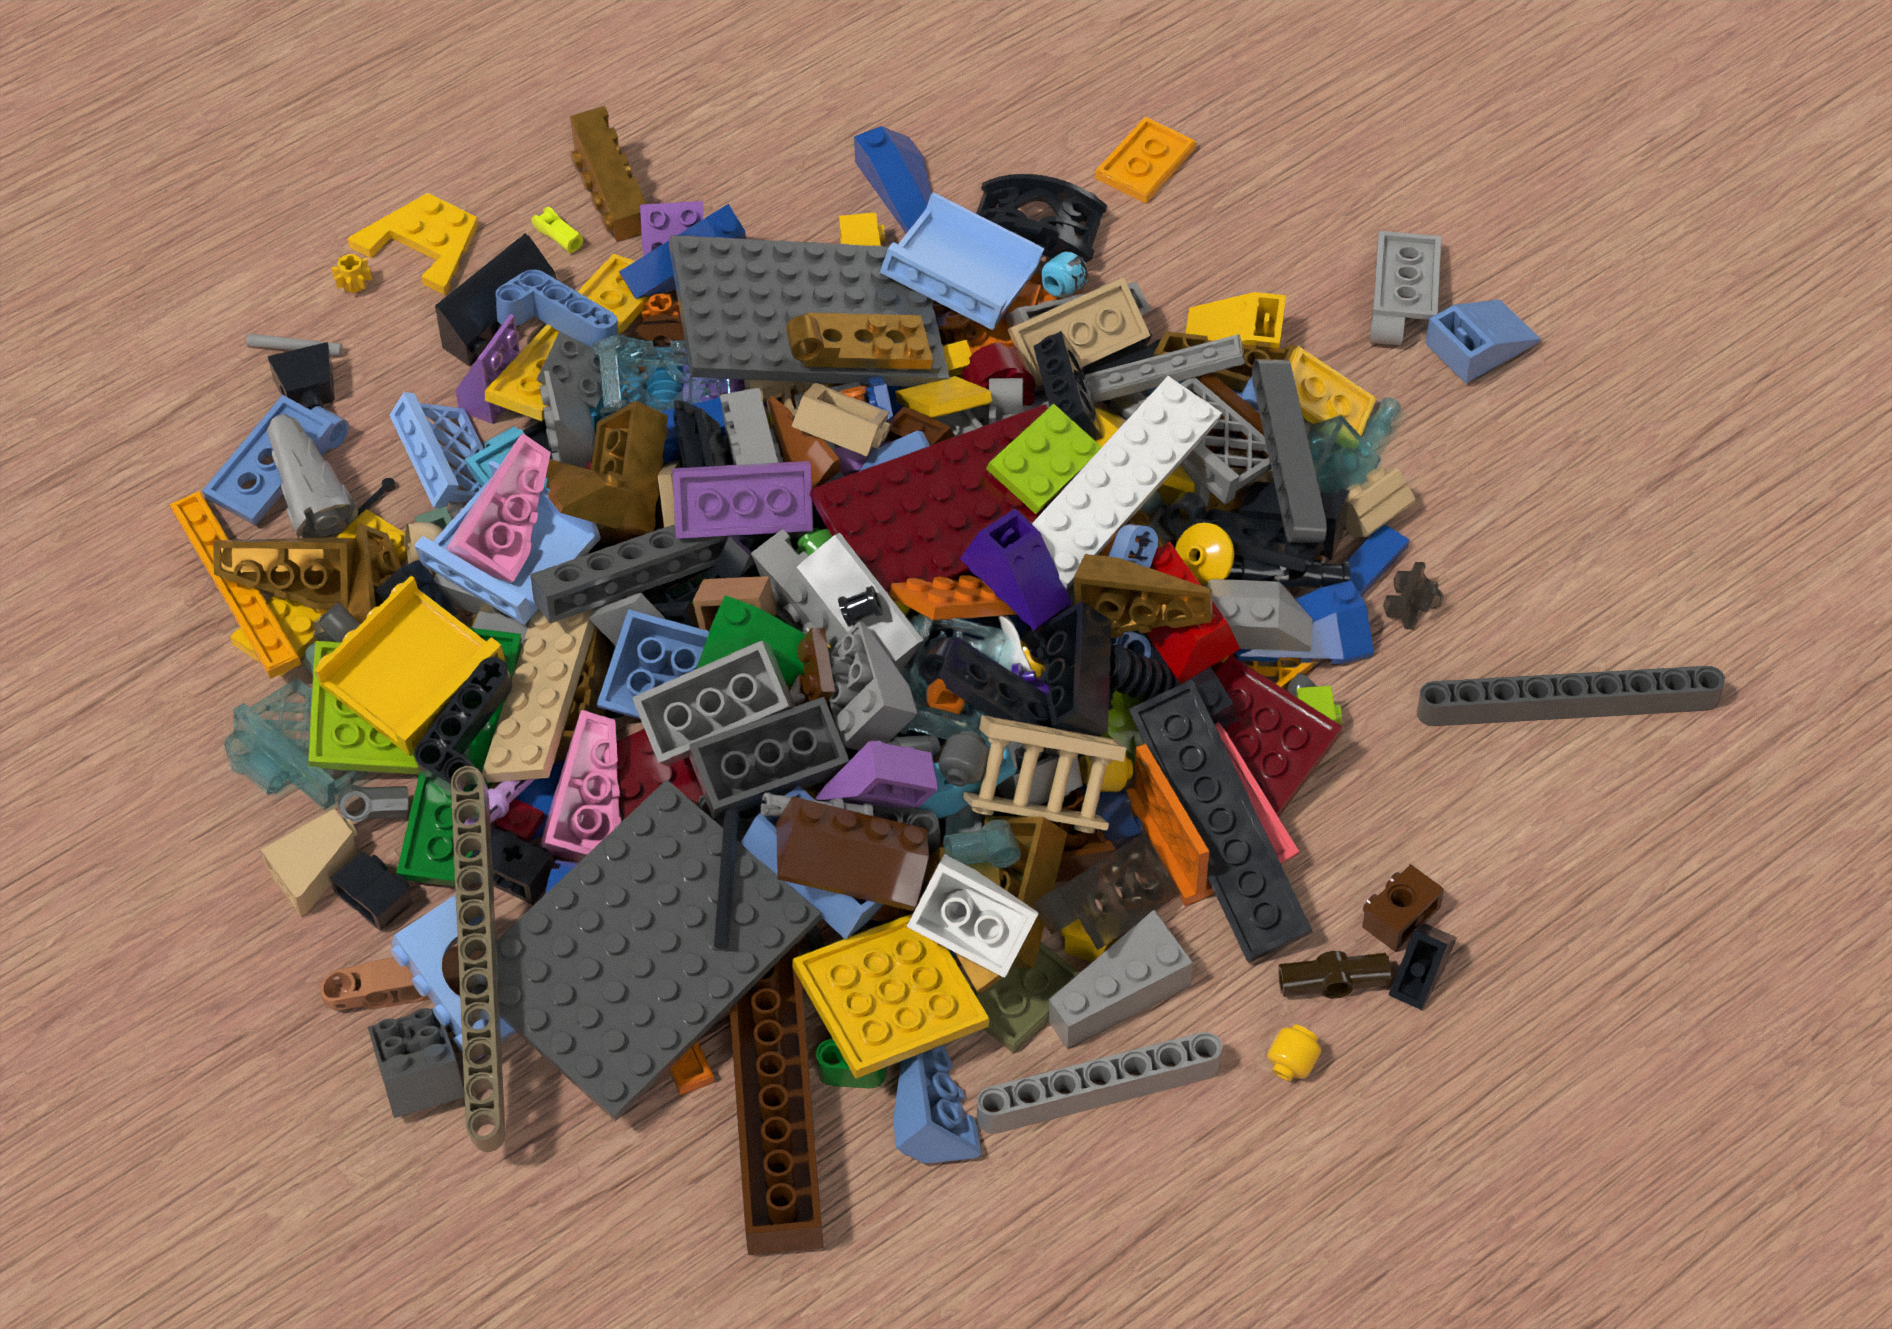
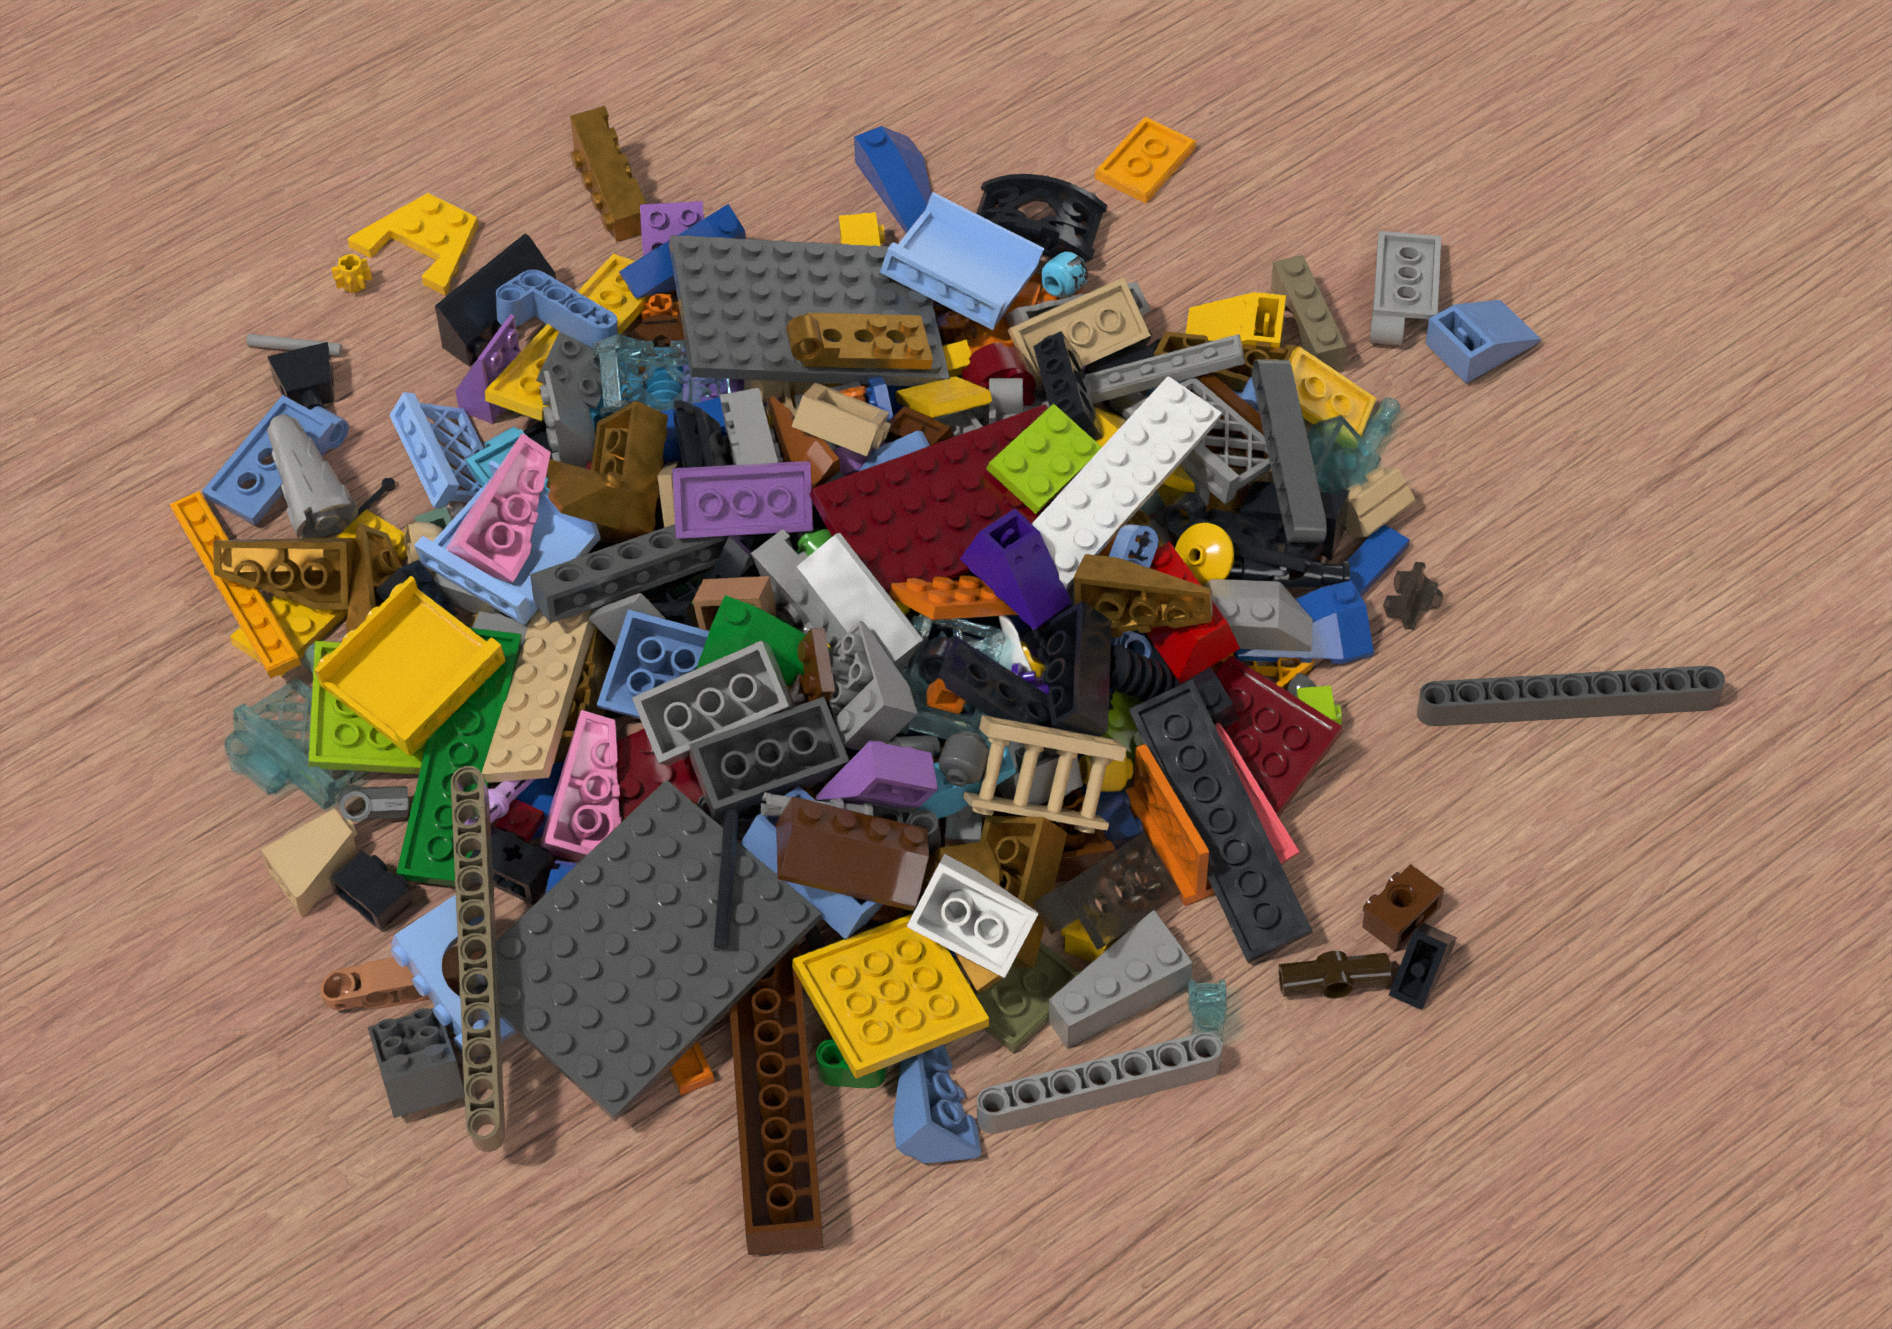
dark grey piece [313,602,361,642] -> none
black beam [414,657,512,794] -> none
neon yellow bar [531,207,583,254] -> none
black bush [838,585,883,627] -> none
clear light blue piece [943,820,1021,868] -> none
yellow head [1267,1024,1322,1082] -> none
none -> clear light blue piece [1188,979,1226,1042]
none -> dark tan arch [1271,255,1347,373]

